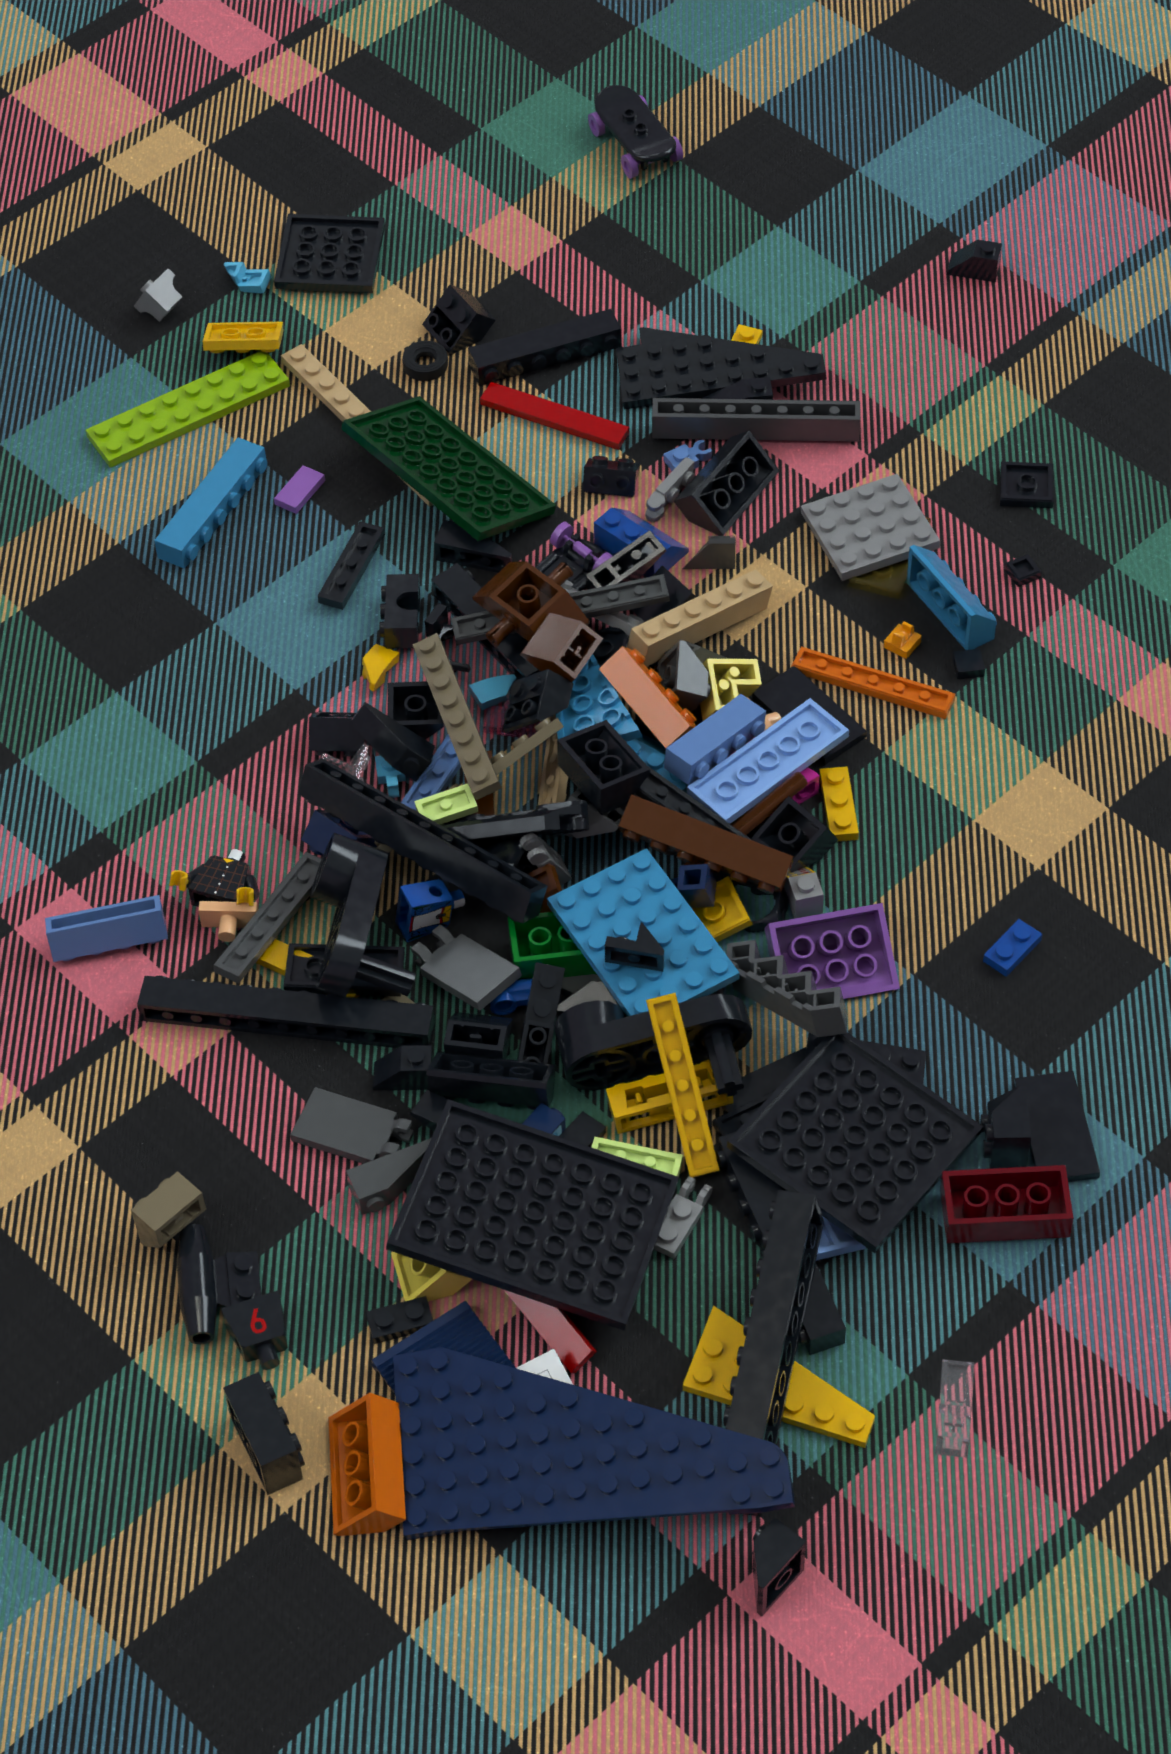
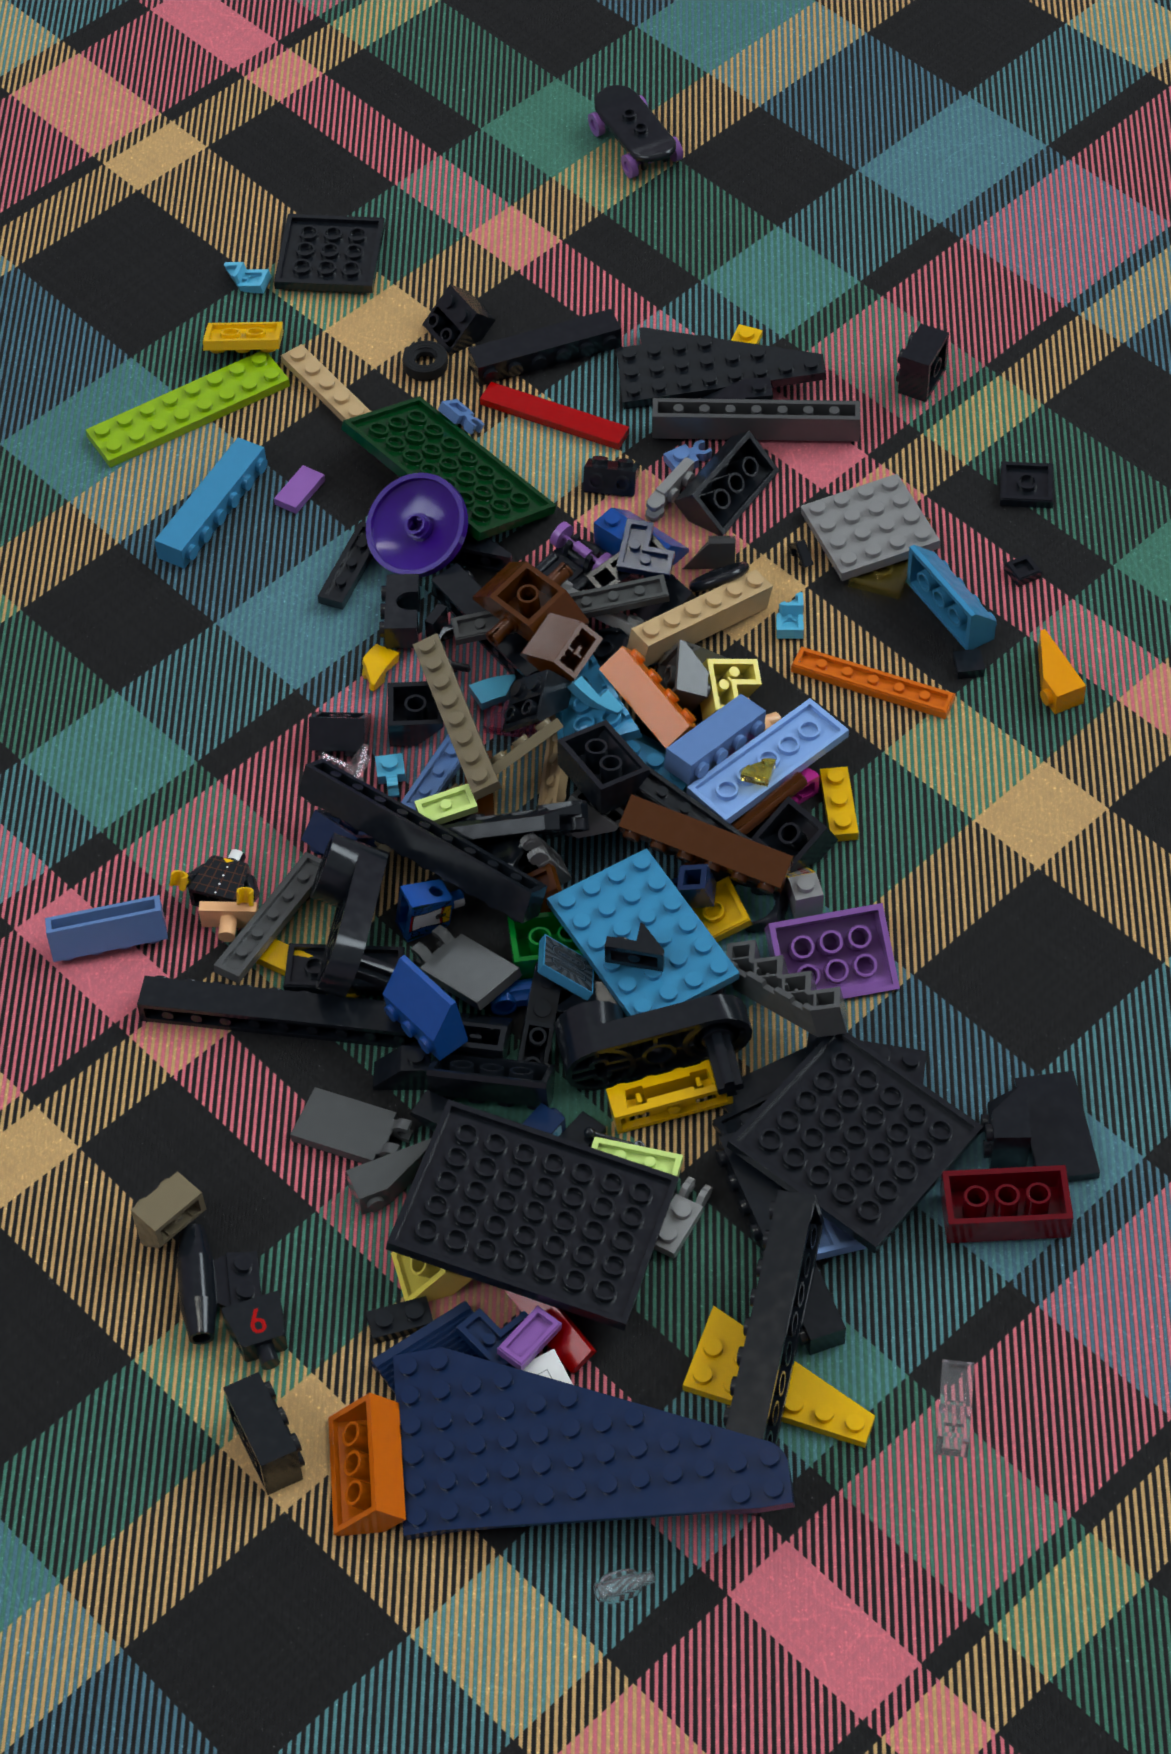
light grey brick [134,269,182,322] -> none
black slope [349,702,435,782] -> none
yellow tile [646,993,720,1177] -> none
black tile [752,666,867,765] -> none
black slope [752,1518,806,1616] -> none
light orange tile [884,621,922,659] -> none
black slope [947,240,1002,282] -> none
blue plate [983,919,1042,977] -> none
none -> dark purple dish [366,473,468,578]
none -> blue slope [383,955,468,1061]
none -> medium blue plate [438,399,485,434]
none -> dark blue plate [456,1308,528,1366]
none -> medium lavender tile [497,1305,562,1370]
none -> tile [537,934,594,1000]
none -> medium azure slope [567,676,624,713]
none -> black hinge [584,1127,645,1147]
none -> clear plant [593,1568,655,1604]
none -> plate [616,518,675,580]
none -> black plate [689,561,750,592]
none -> clear yellow tile [741,758,776,787]
none -> medium azure slope [776,592,804,639]
none -> black tile [788,539,814,568]
none -> black slope [896,324,949,402]
none -> light orange slope [1038,629,1086,714]

